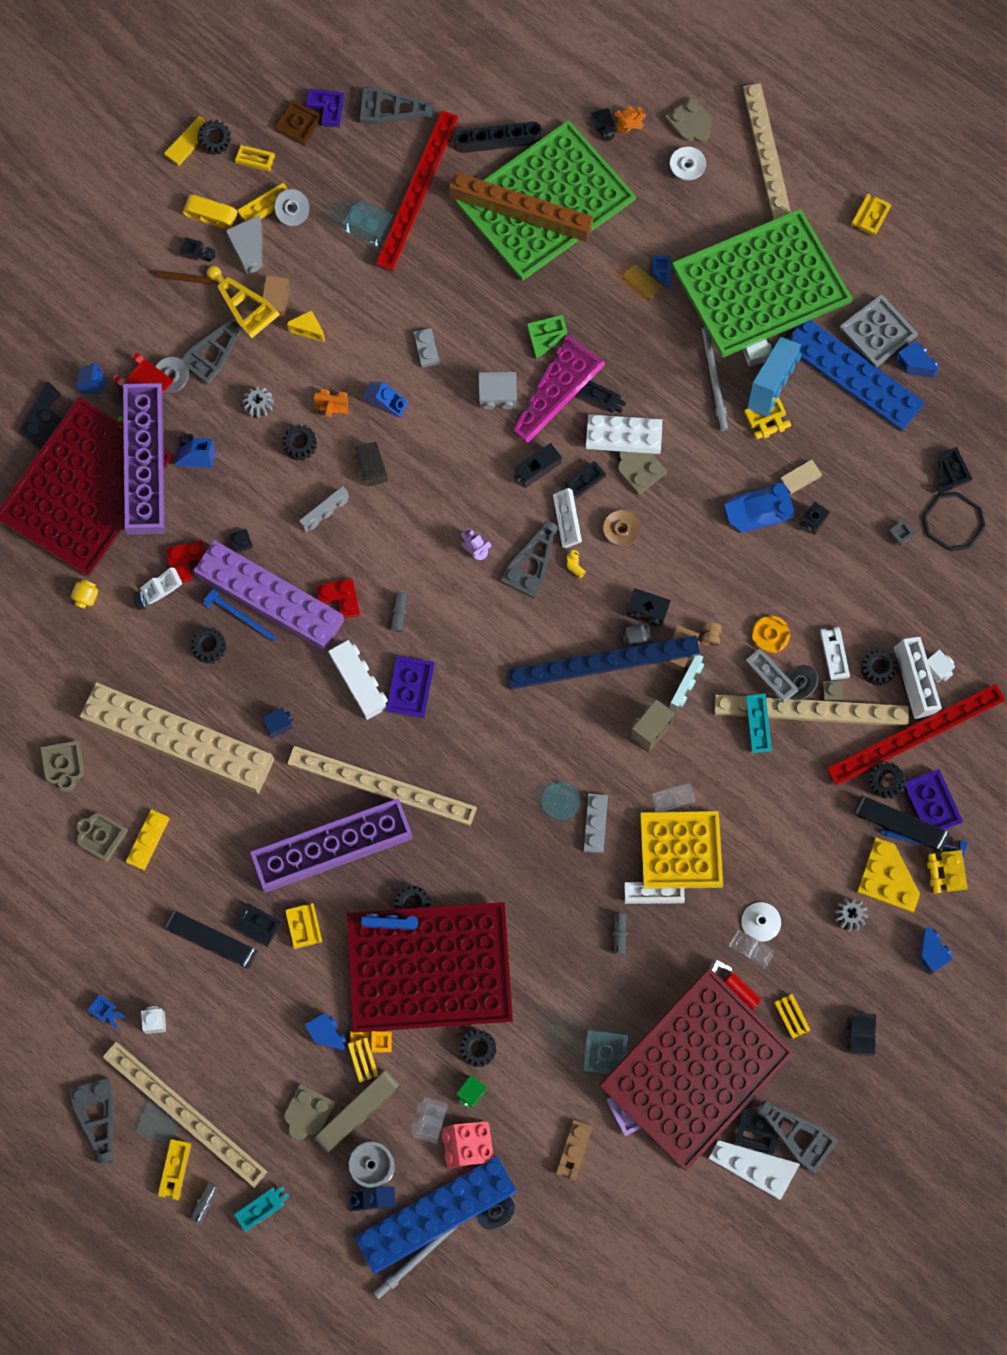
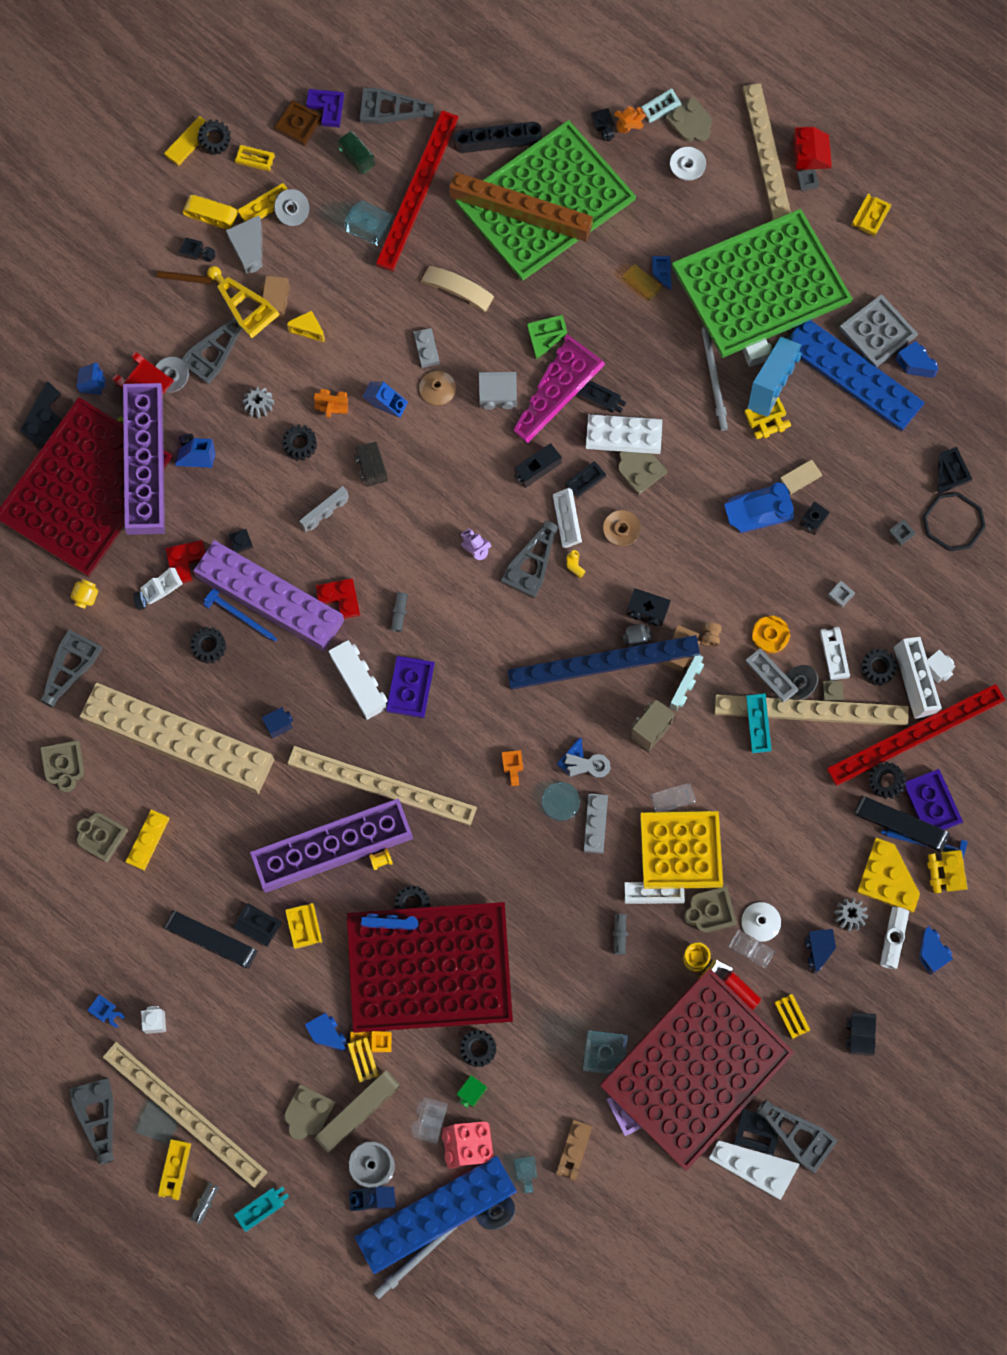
none -> dark grey plate [40,629,103,708]
none -> clear green brick [338,131,375,175]
none -> yellow bush [369,848,393,871]
none -> medium nougat dish [419,371,456,406]
none -> tan slope [421,266,494,313]
none -> orange plate [502,750,523,786]
none -> clear light blue plate [515,1156,537,1194]
none -> blue tile [556,738,583,775]
none -> light grey piece [564,754,610,778]
none -> light aqua slope [641,88,681,122]
none -> yellow wheel [683,943,711,972]
none -> dark tan plate [684,886,737,933]
none -> red slope [793,126,832,170]
none -> dark grey plate [797,169,819,191]
none -> dark blue slope [805,929,836,974]
none -> light grey plate [828,581,855,608]
none -> white piece [880,907,909,969]

